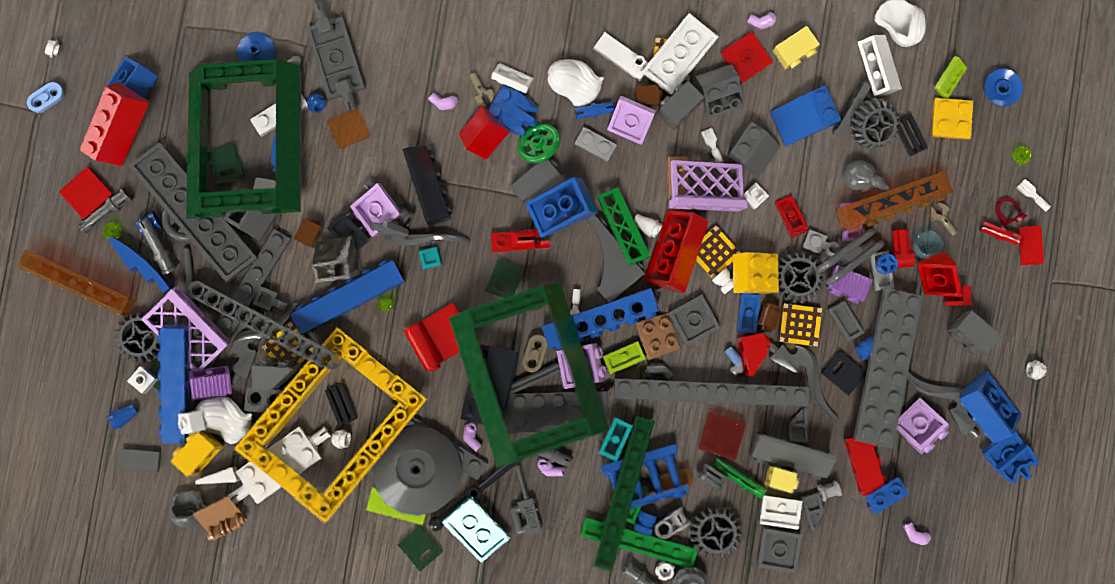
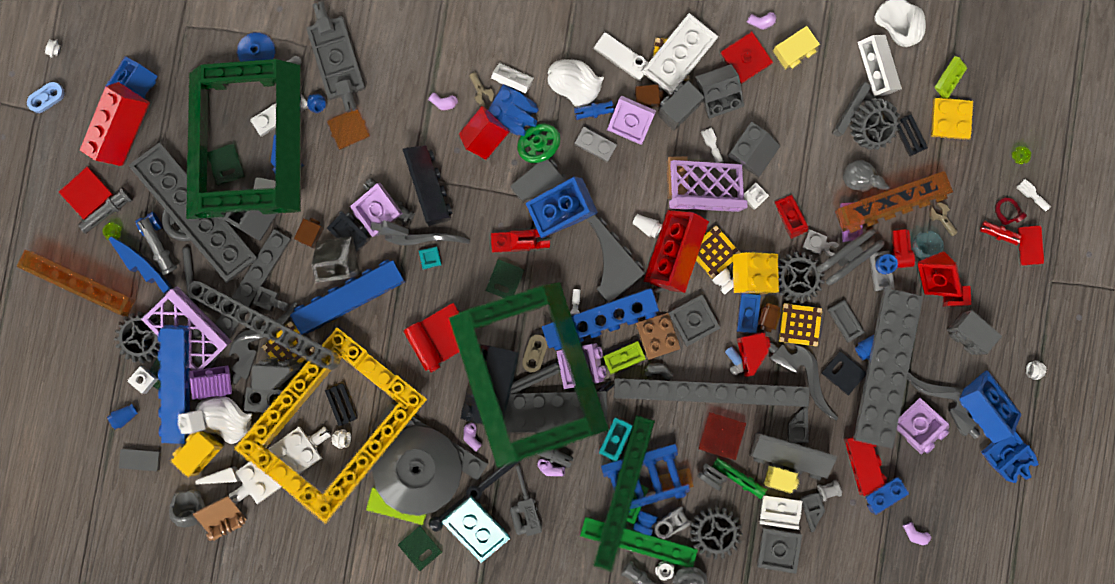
clear neon green plate [376,298,395,311] -> none
green fence [597,187,650,266] -> none
blue slope [770,85,841,147] -> none
medium lavender brick [826,265,873,304] -> none
blue dish [984,69,1023,107] -> none

